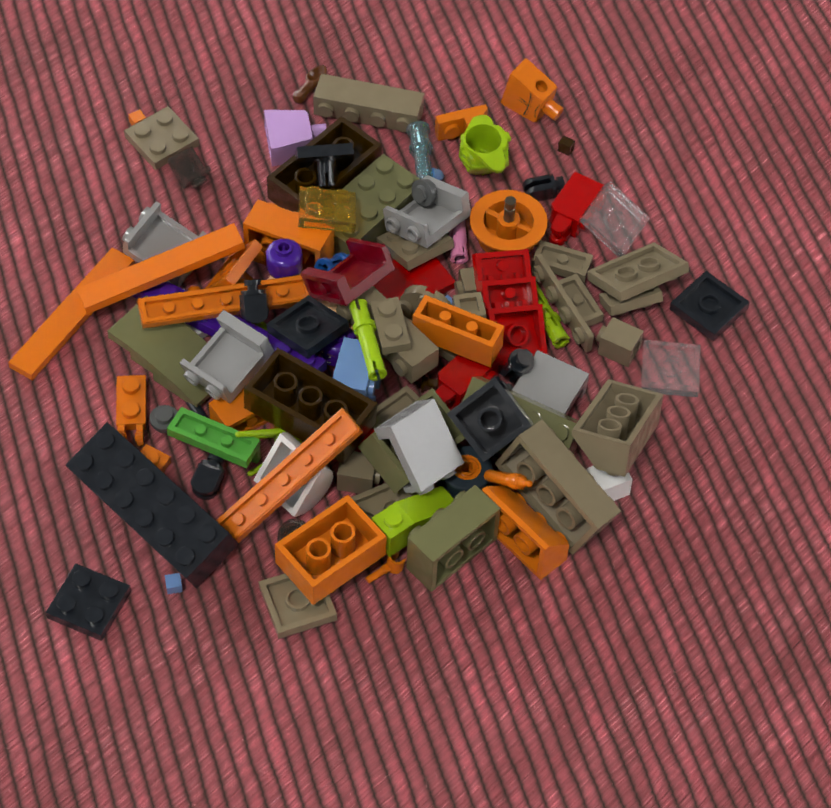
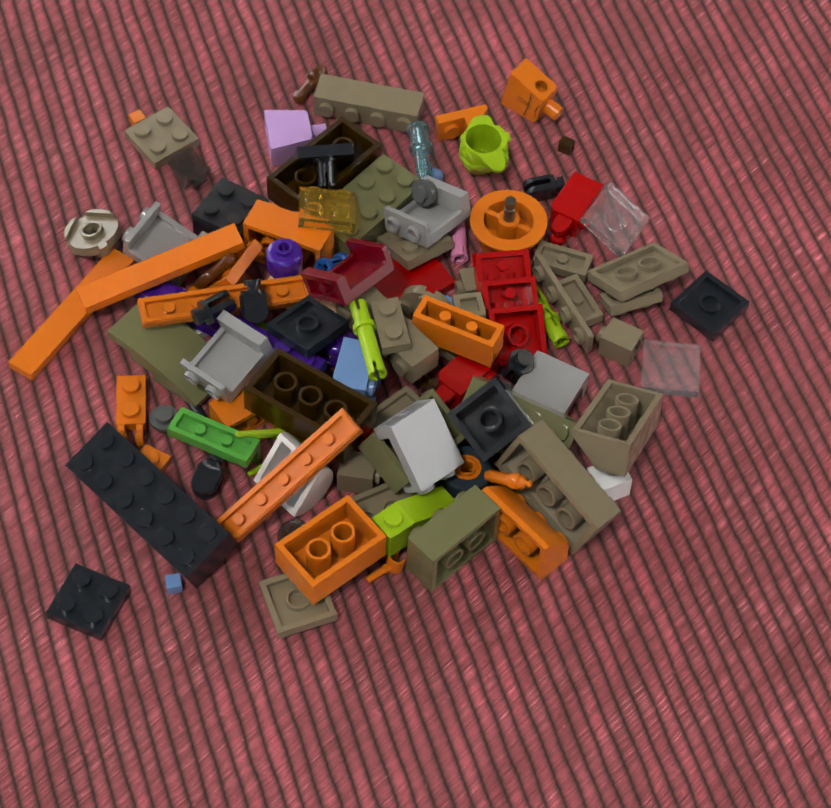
none -> dark tan plate [64,209,121,257]
none -> black arm [190,290,237,326]
none -> black brick [192,177,269,243]
none -> reddish brown piece [193,253,236,289]

